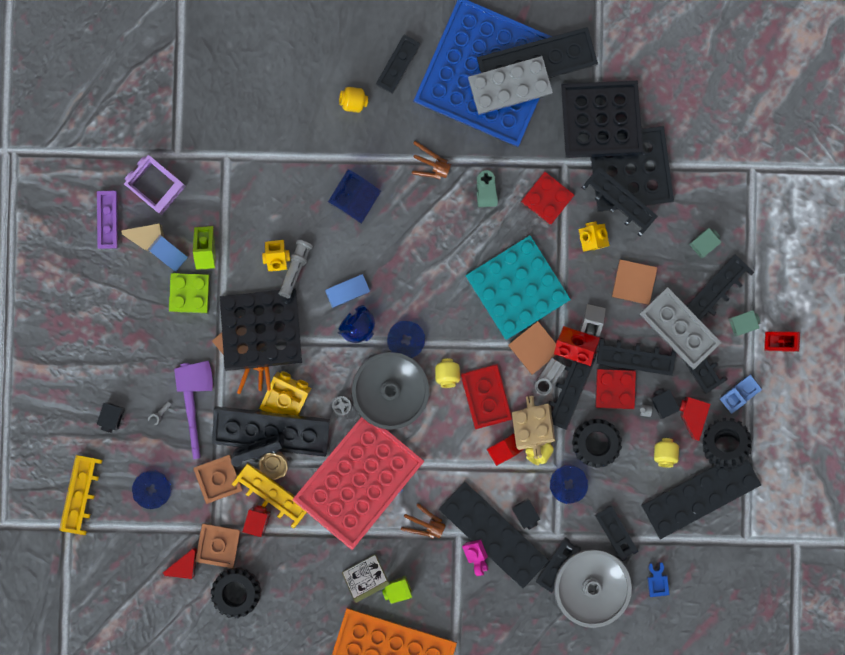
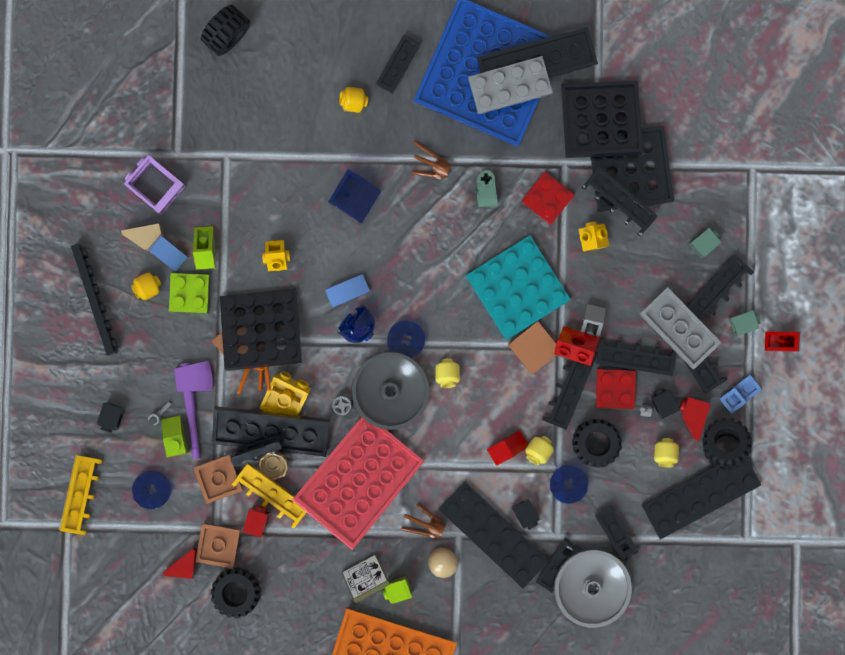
medium lavender plate [97,191,118,249] -> none
light grey pin [278,240,313,298] -> none
red tile [460,364,512,429] -> none
dark pink plate [462,540,488,576] -> none
tan plate [512,396,555,459] -> none
light grey piece [534,357,566,395] -> none
nougat tile [611,259,657,305] -> none
blue plate [647,562,669,597] -> none
none -> black plate [71,244,118,356]
none -> yellow head [131,272,161,300]
none -> lime slope [162,415,189,458]
none -> black tyre [200,4,250,56]
none -> tan hair [428,547,458,578]

